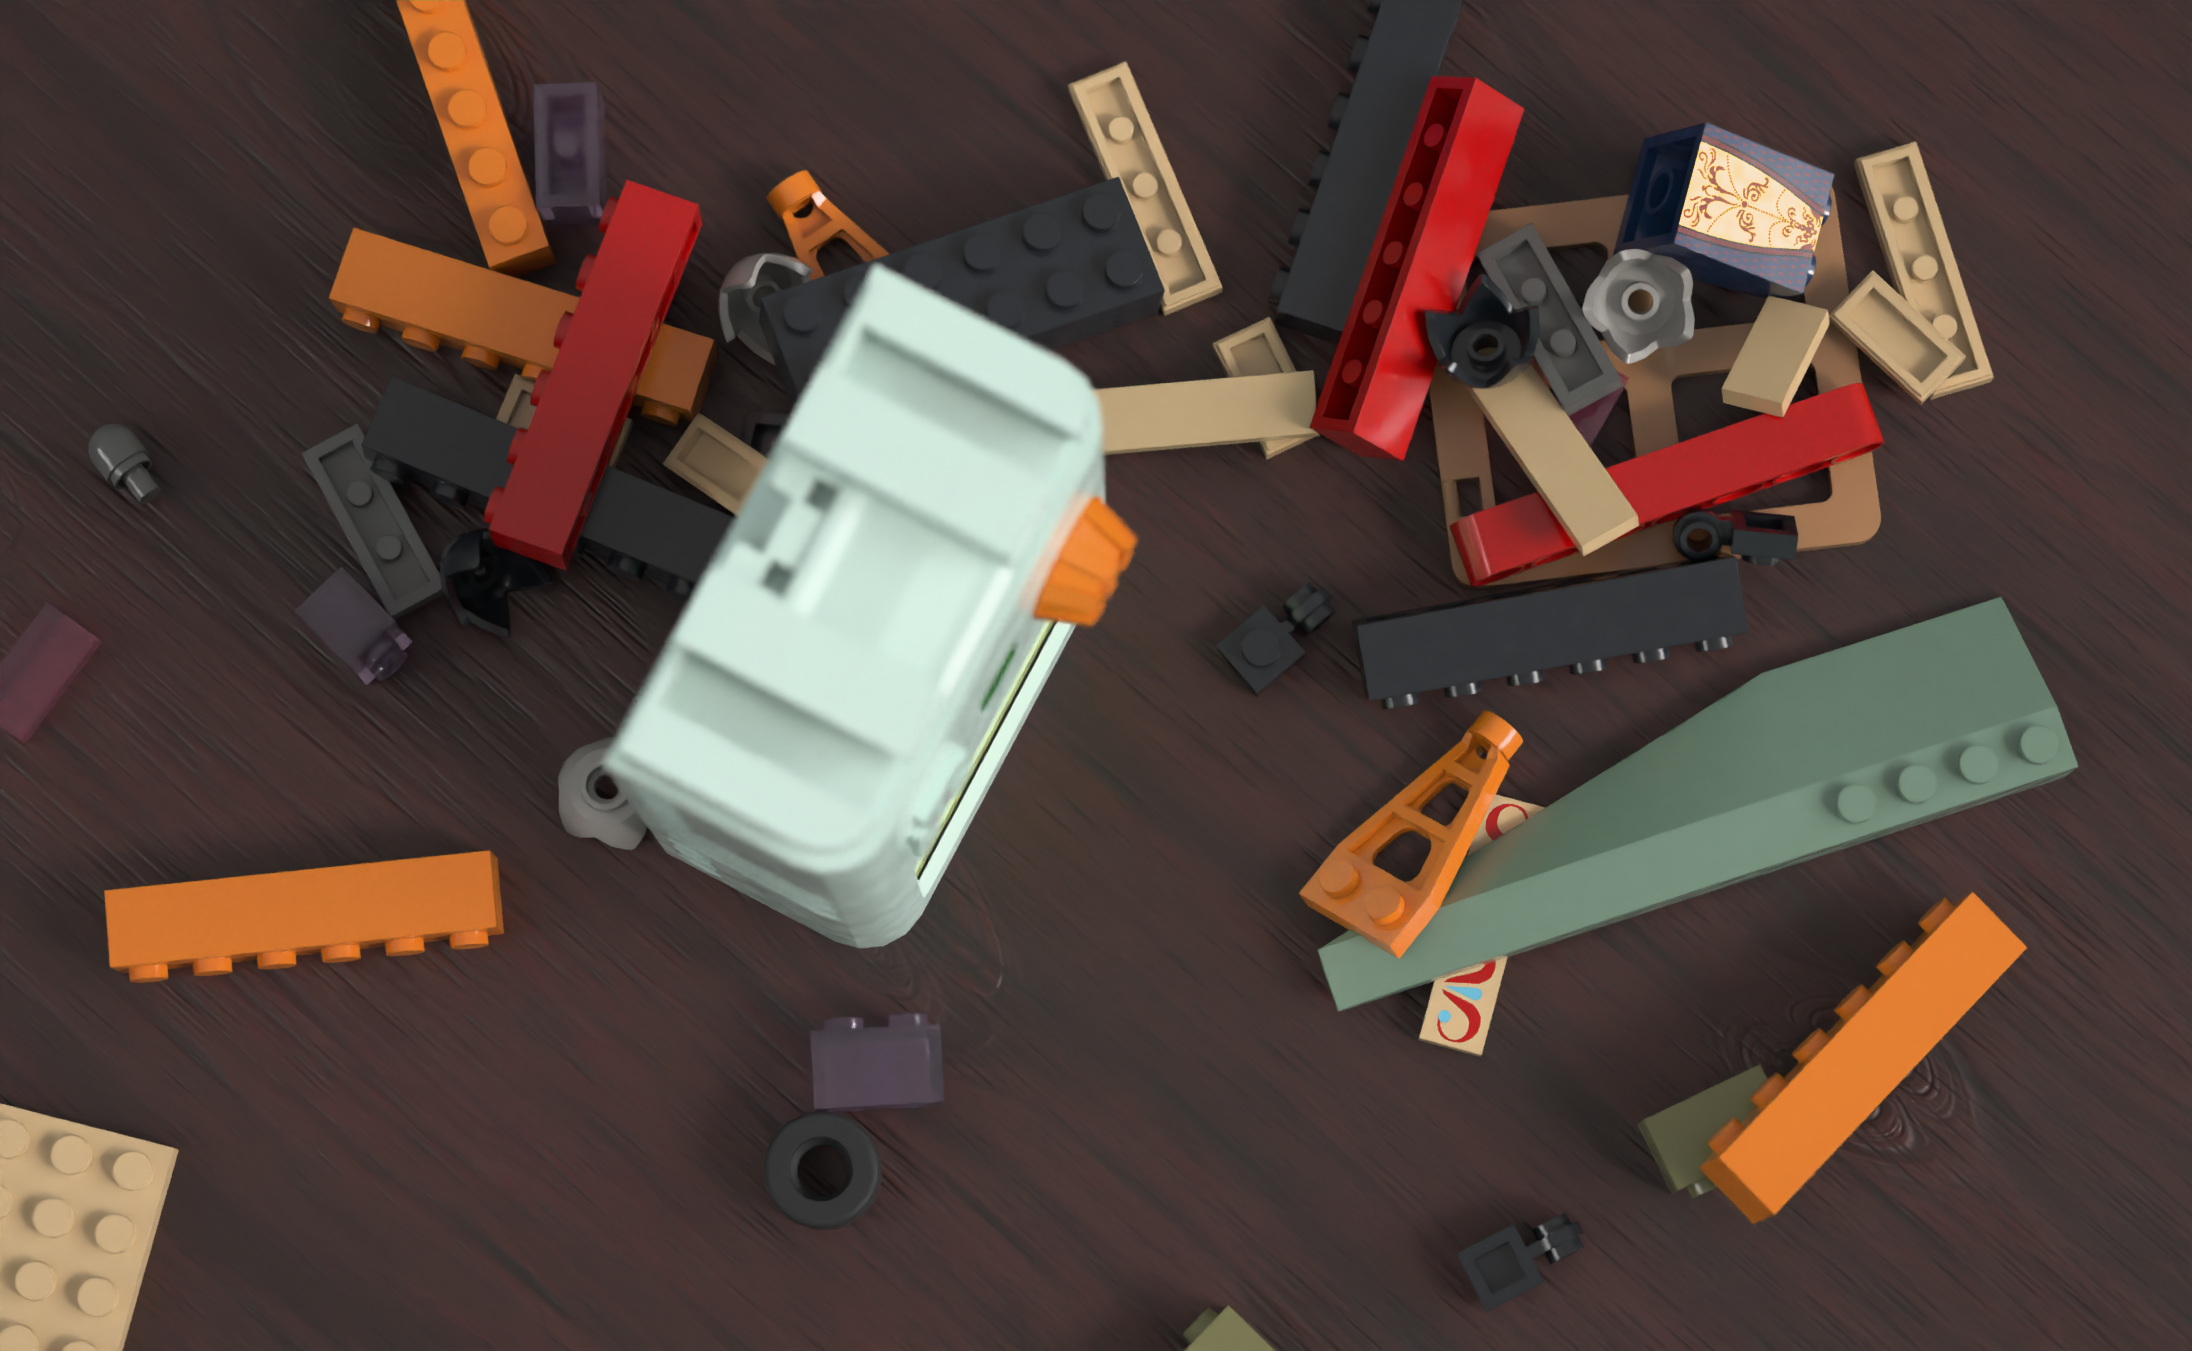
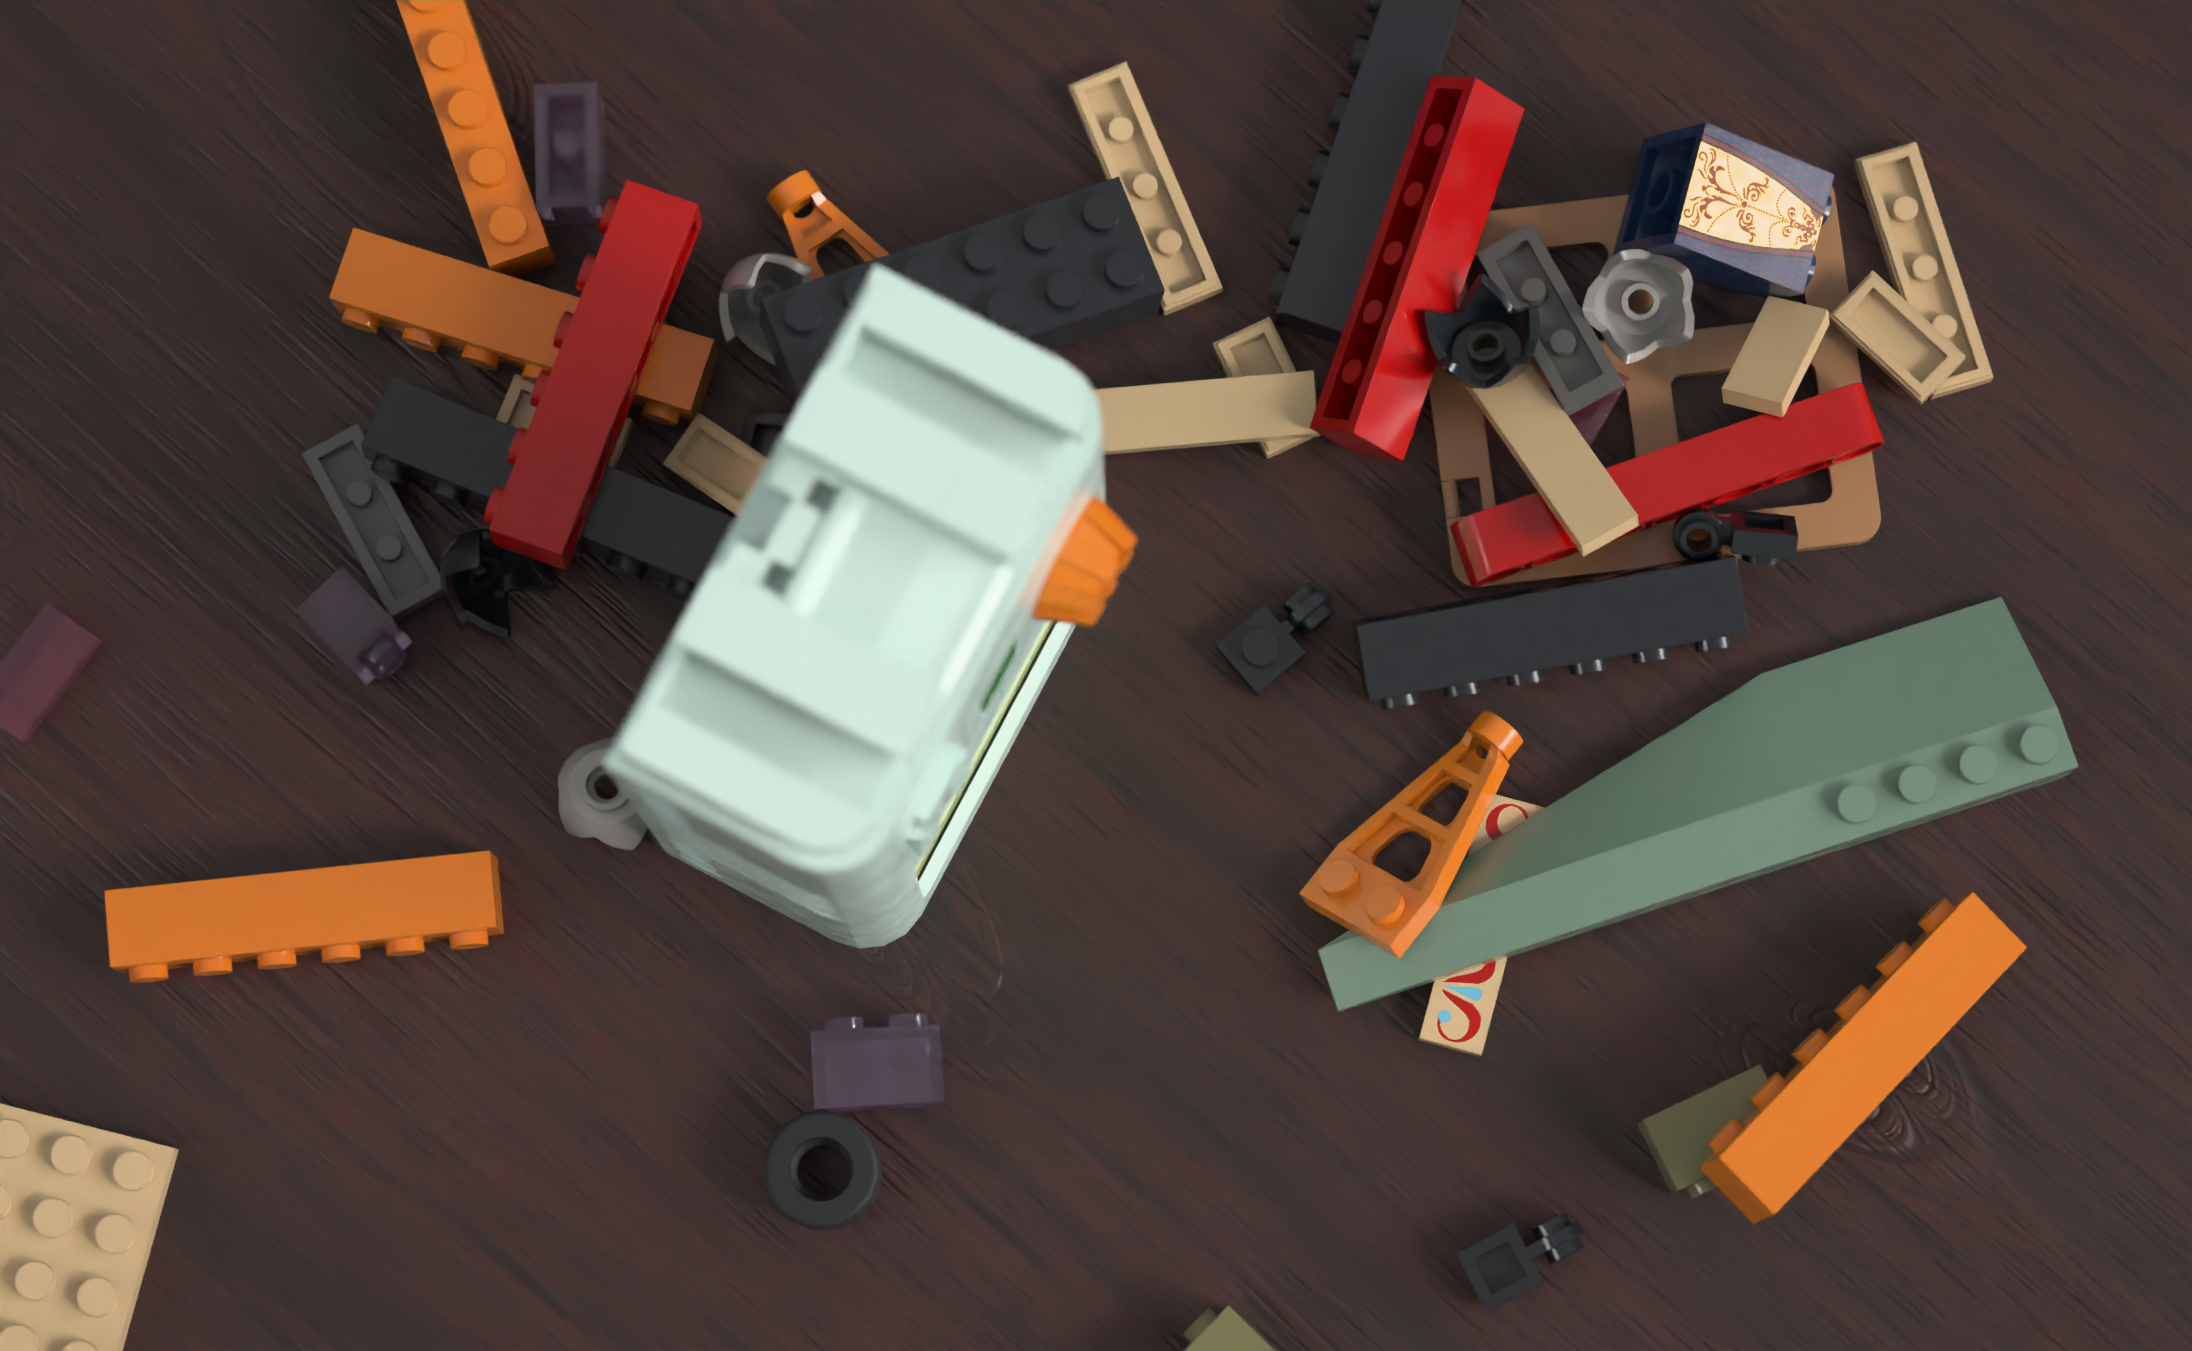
dark grey cylinder [88,423,161,504] -> none

